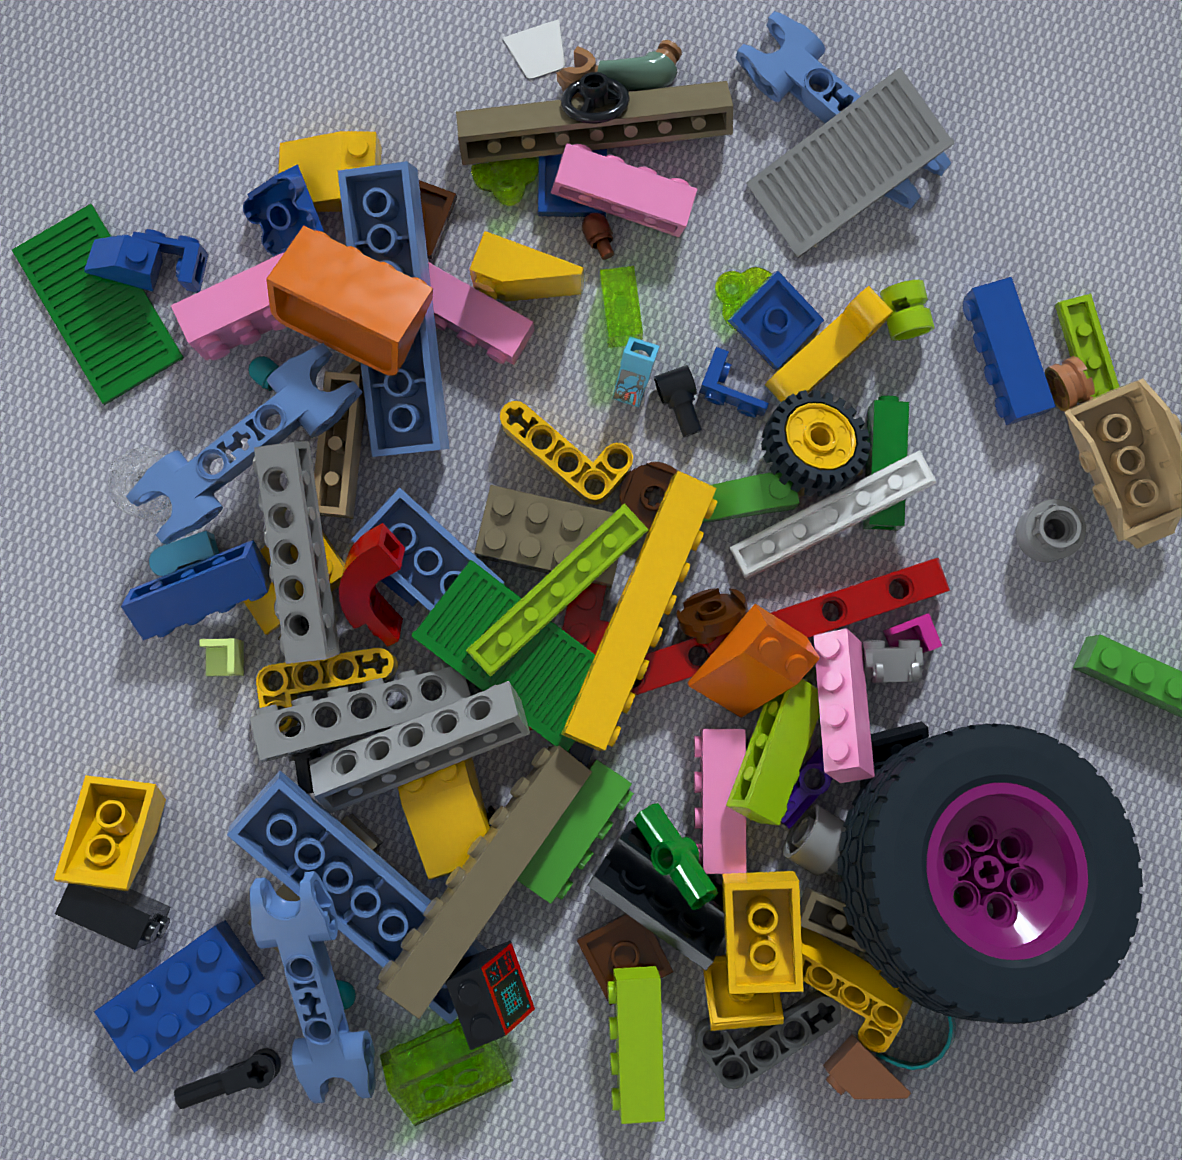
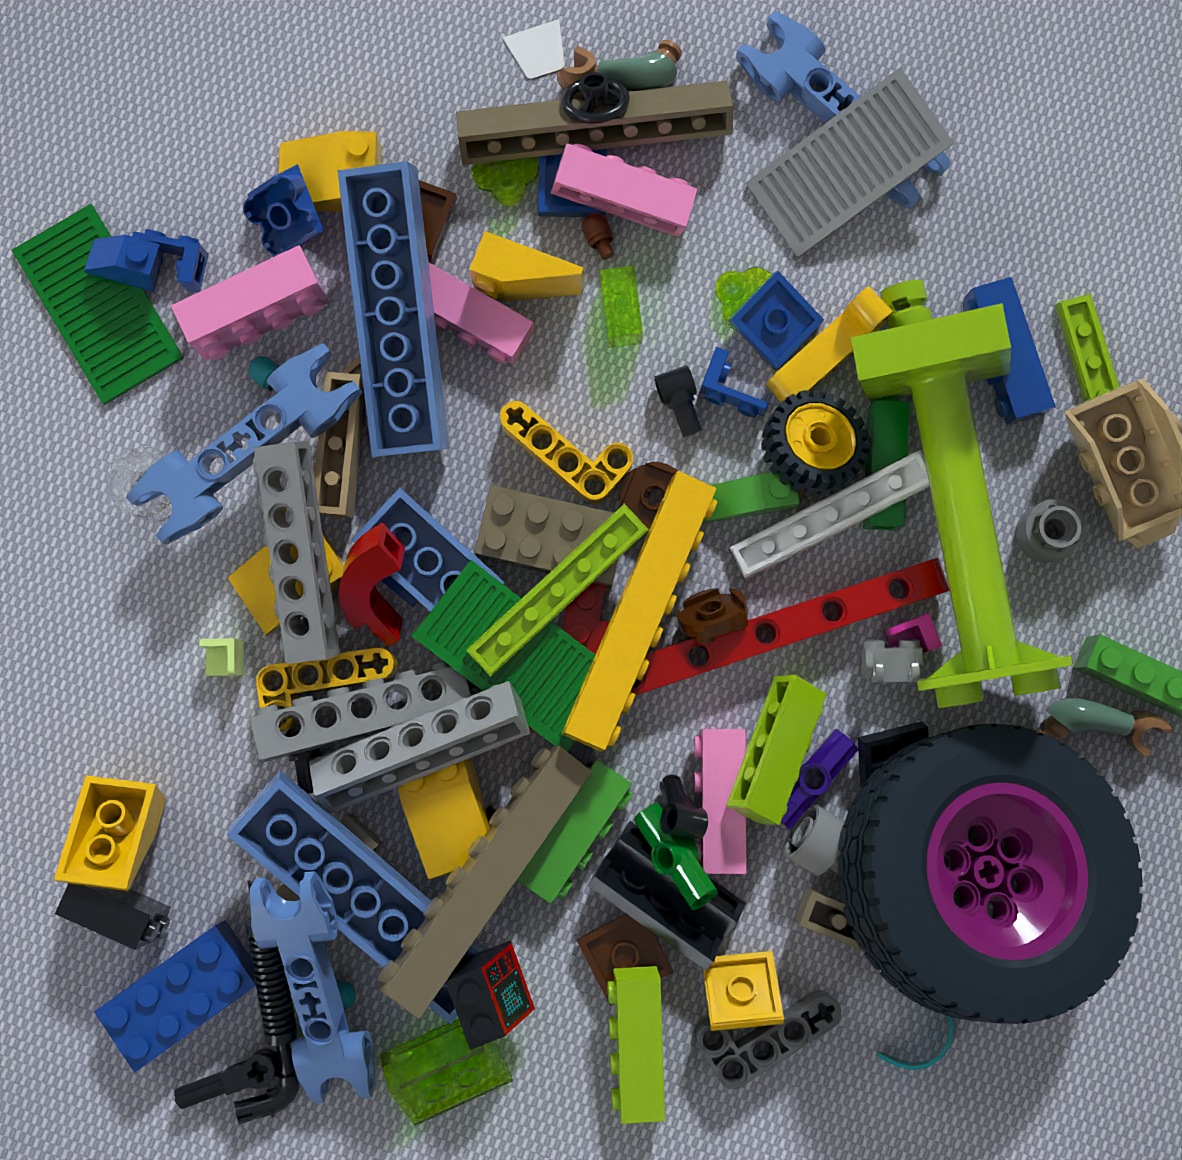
blue brick [121,540,272,641] -> none
medium azure leg [149,531,220,577] -> none
orange windscreen [266,225,433,376] -> none
medium azure leg [612,336,660,408] -> none
orange slope [687,604,820,718] -> none
yellow slope [722,871,803,994] -> none
yellow beam [801,926,913,1053] -> none
bright pink brick [813,629,875,783] -> none
nougat slope [823,1034,911,1099] -> none
nougat wheel [1045,356,1095,412] -> none
none -> black piece [234,880,300,1125]
none -> black pin [659,774,708,840]
none -> lime piece [851,303,1073,708]
none -> sand green piece [1037,698,1173,758]

